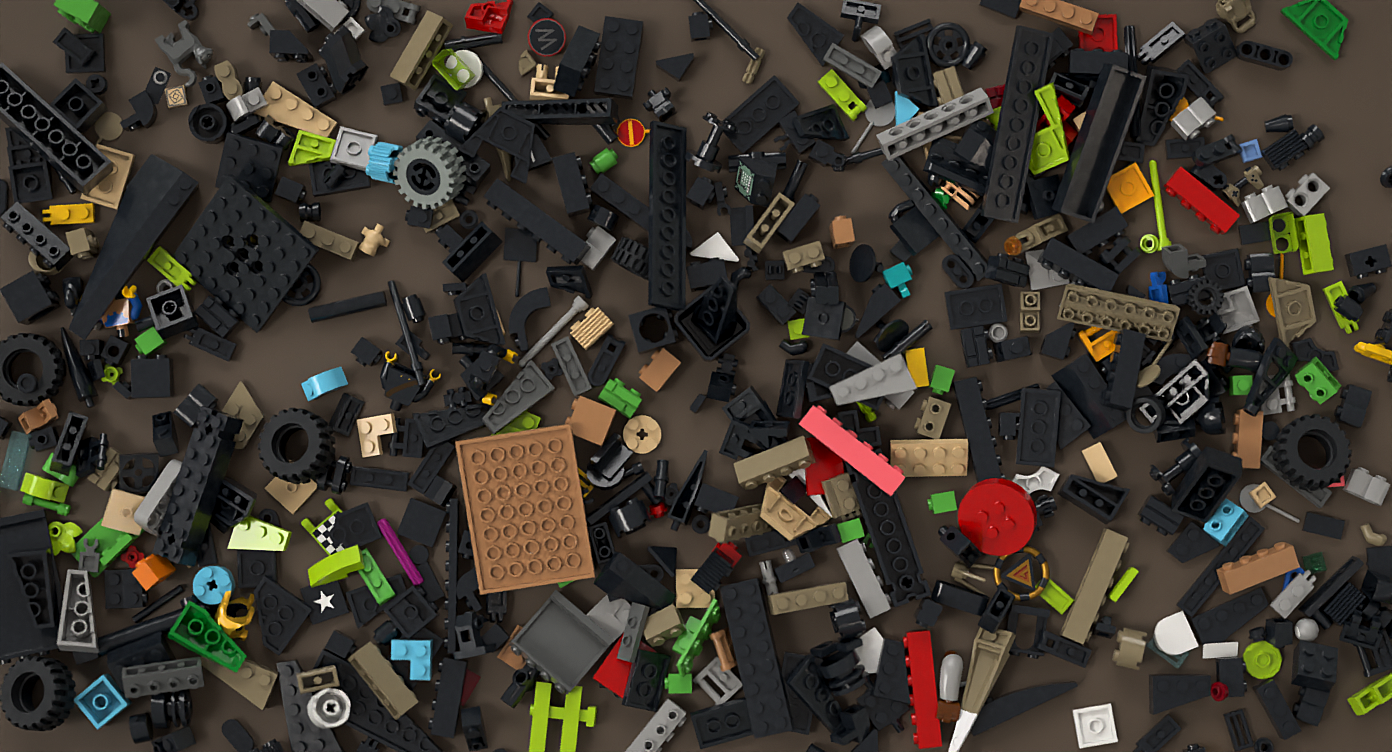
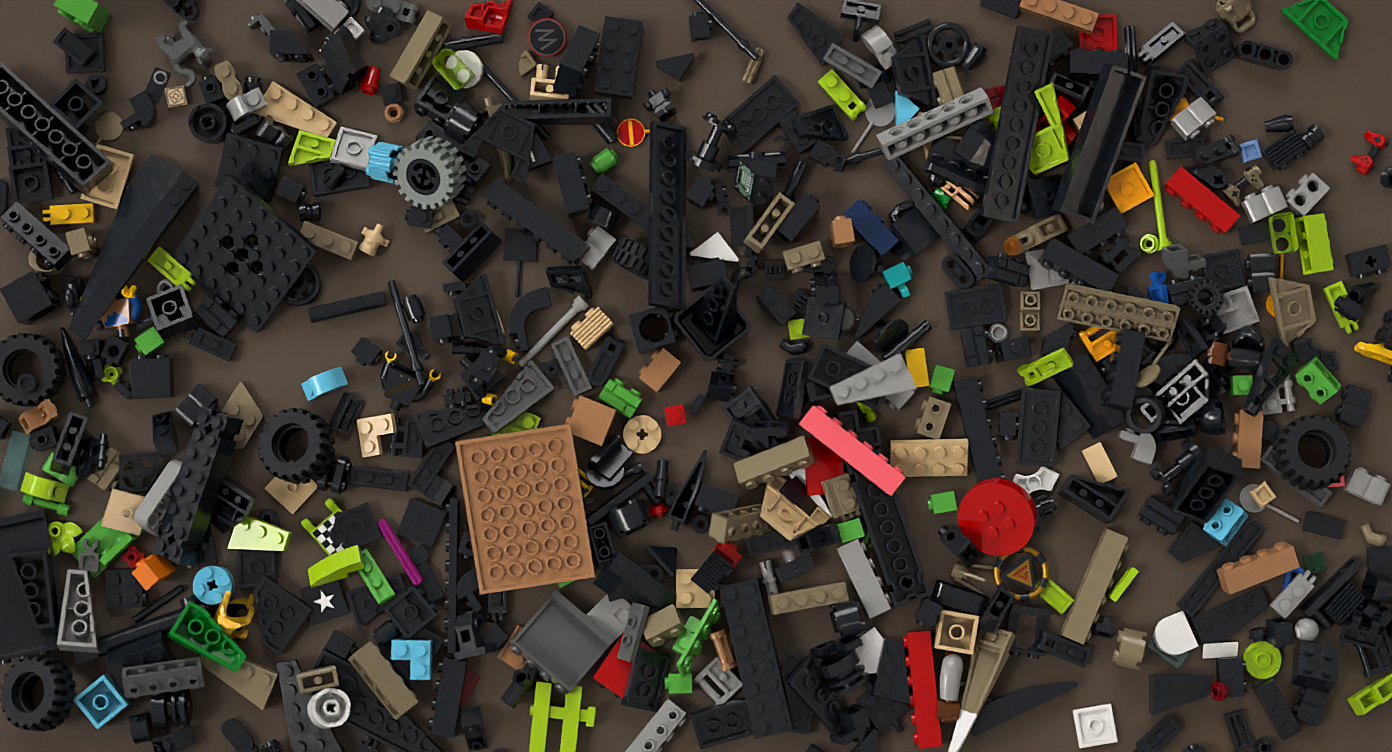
none -> red cone [360,66,381,96]
none -> medium nougat plate [384,104,404,123]
none -> red brick [664,404,687,427]
none -> dark blue brick [842,199,899,258]
none -> tan brick [933,609,979,655]
none -> lime plate [1017,347,1073,386]
none -> light grey brick [1117,428,1156,464]
none -> red piece [1350,131,1389,176]

